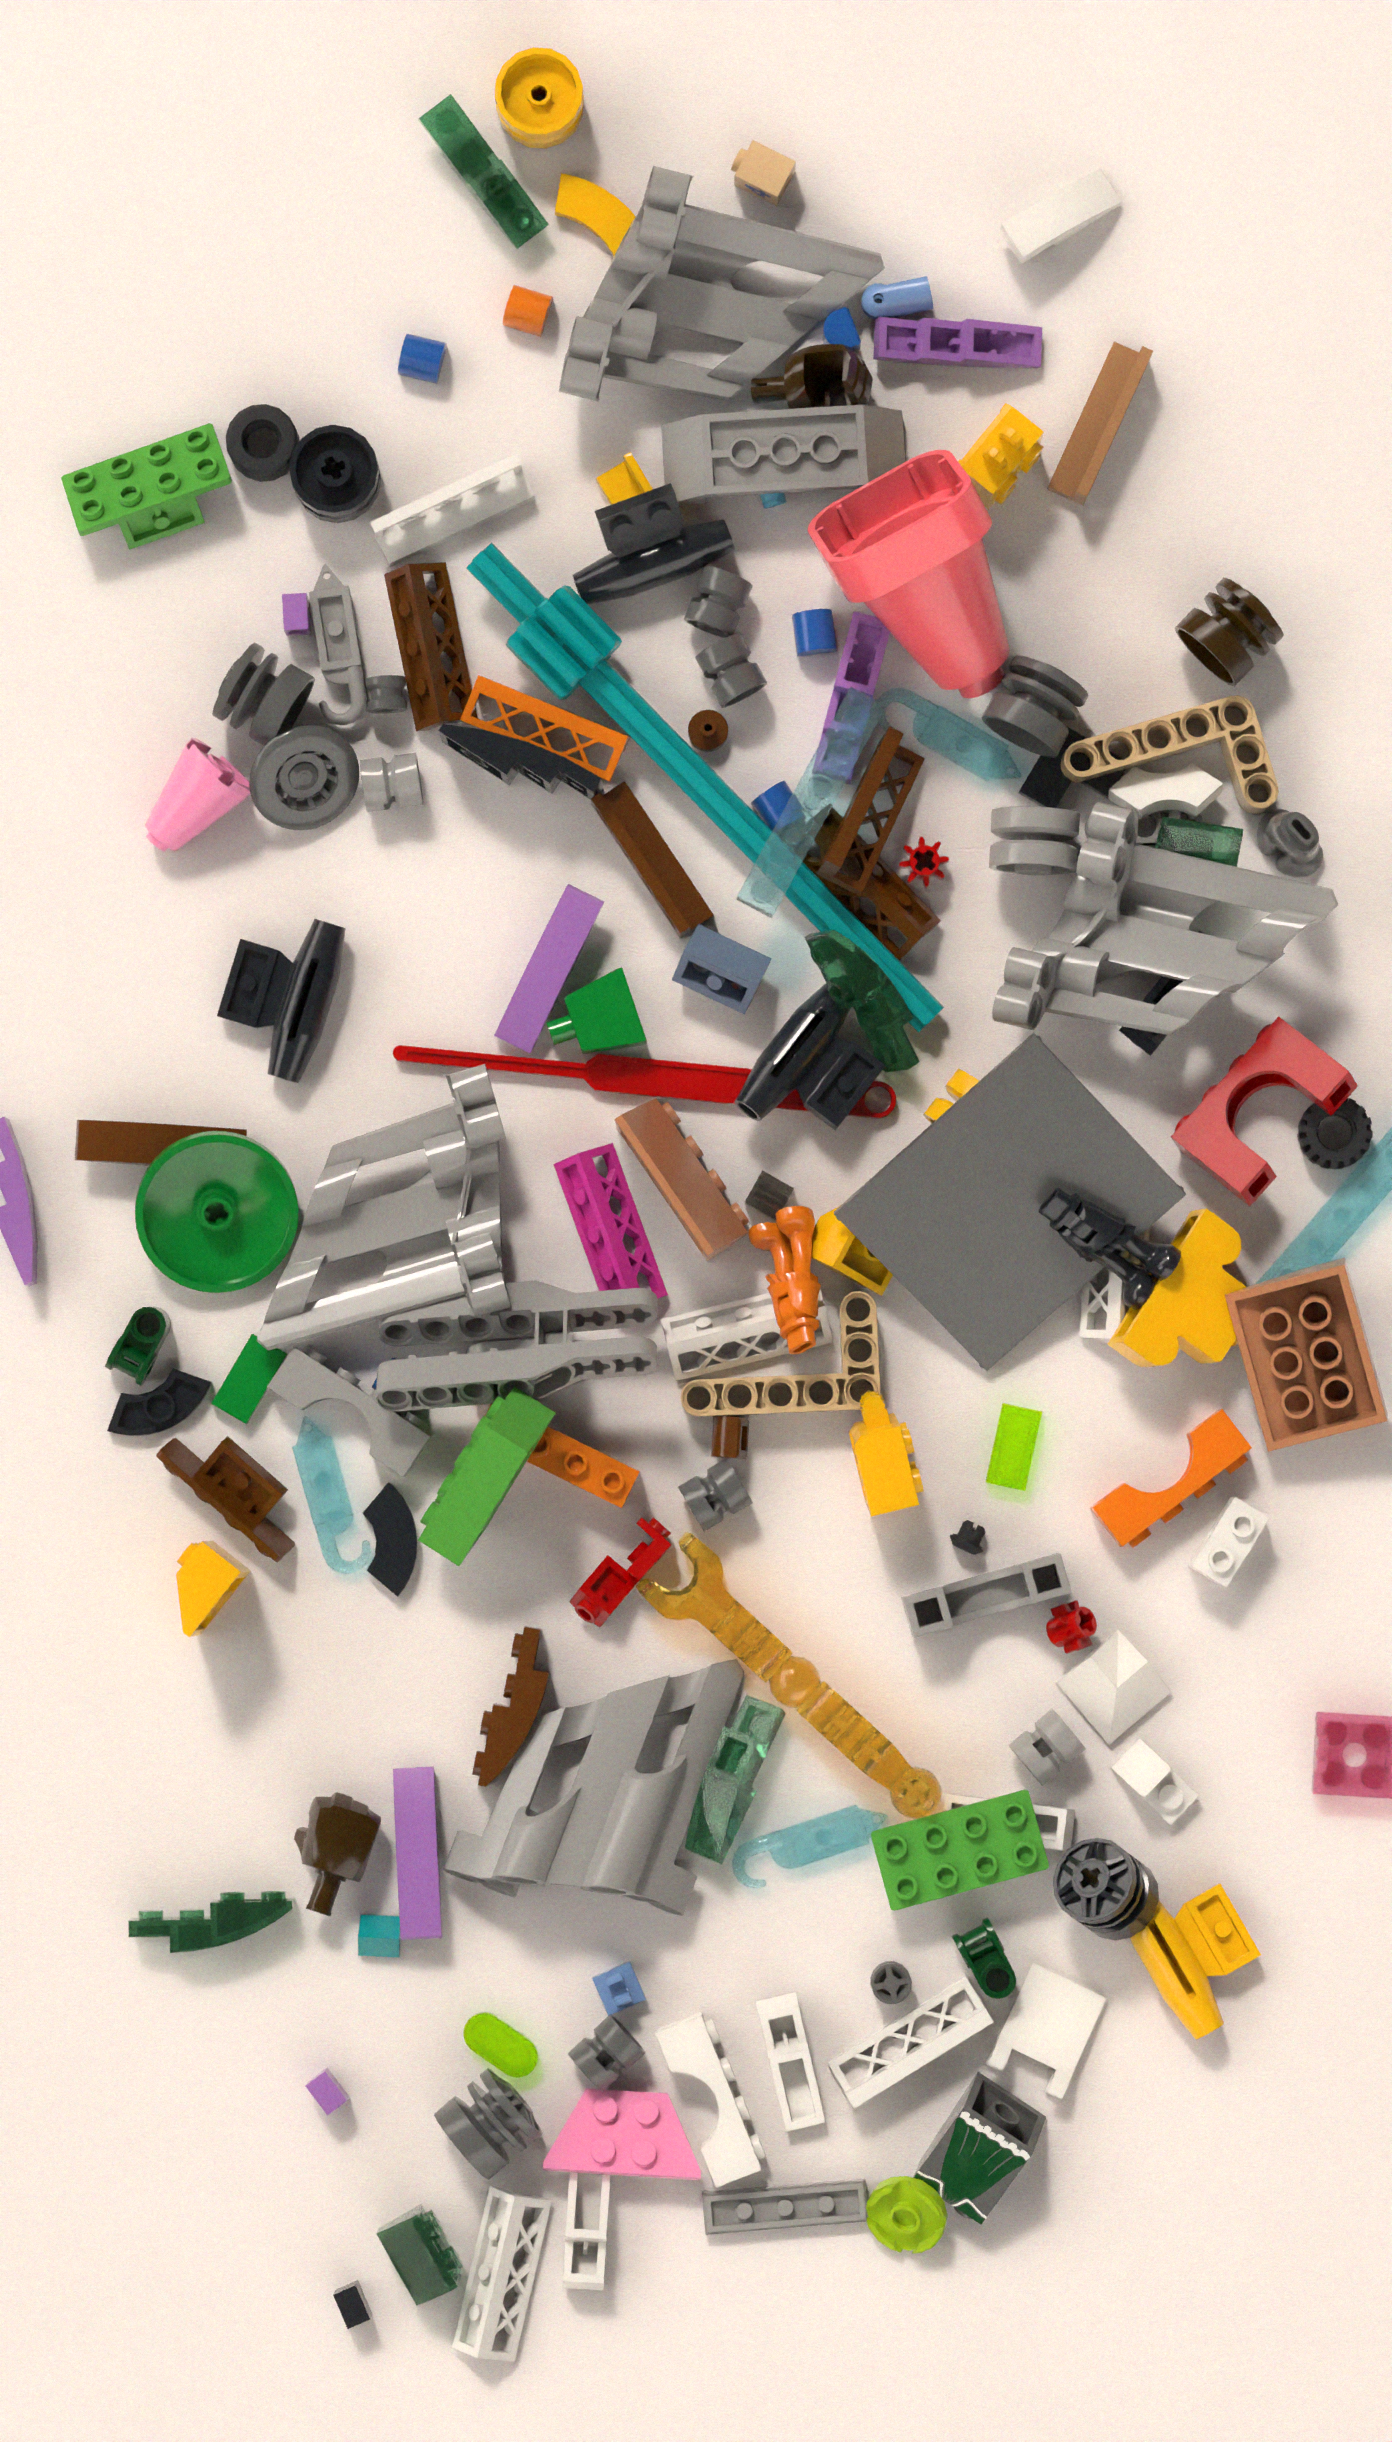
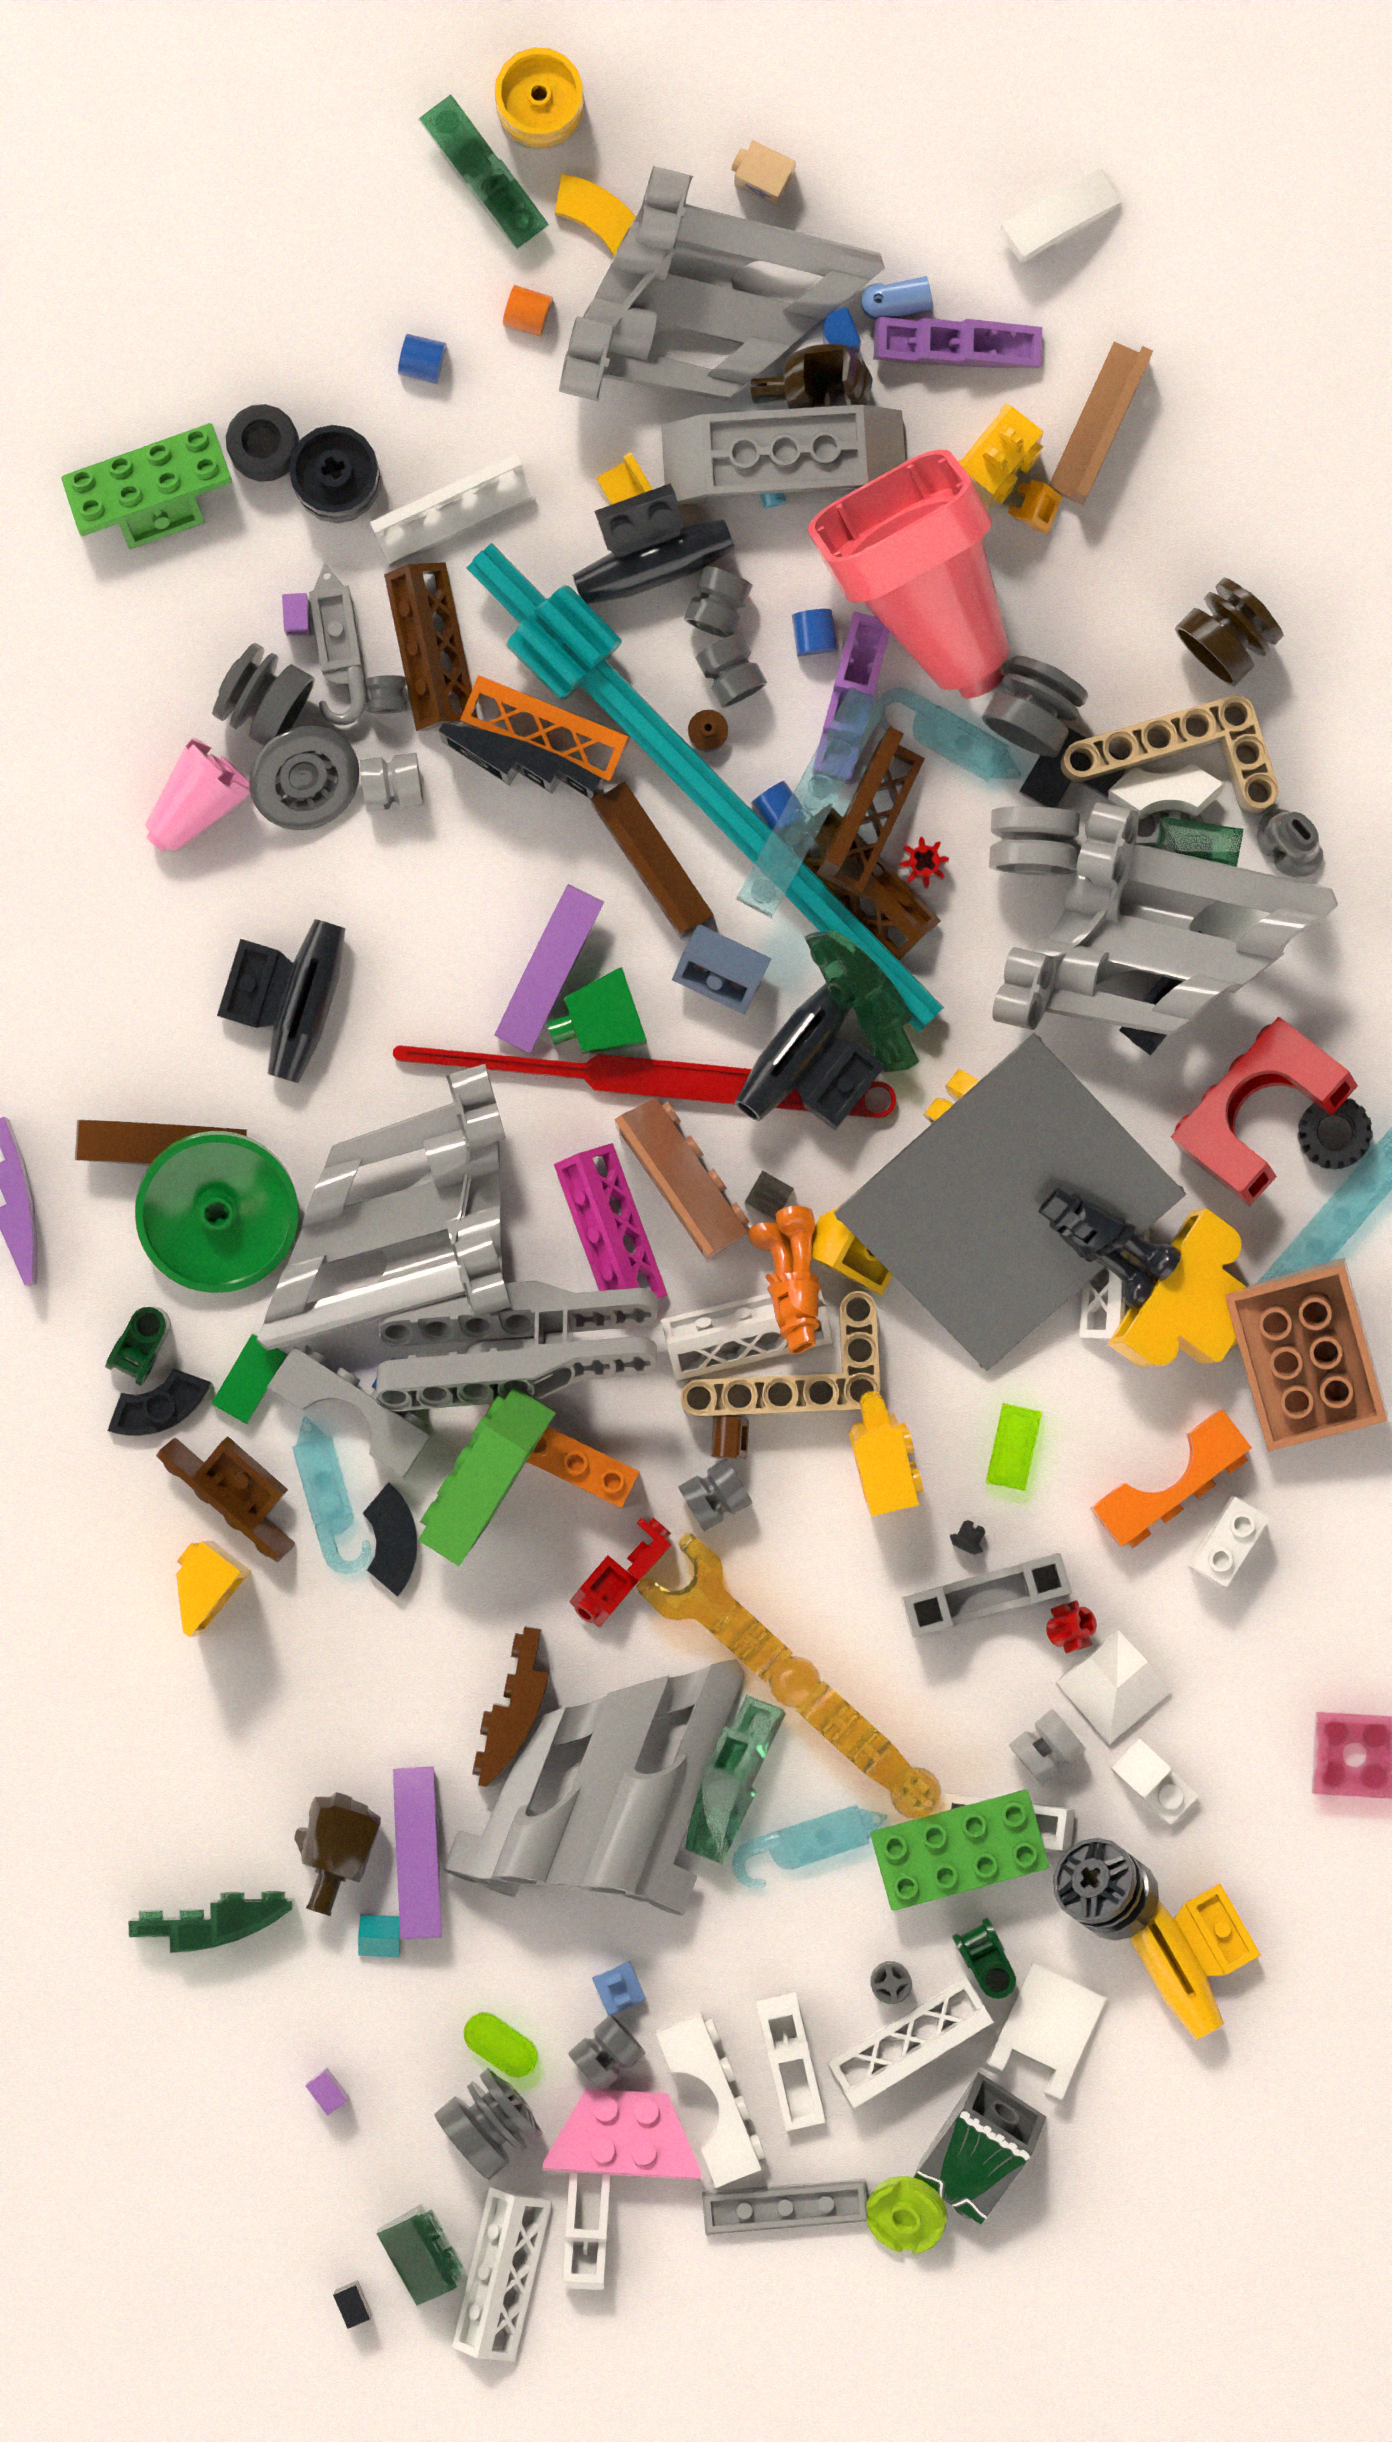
none -> light orange tile [1008,480,1062,534]

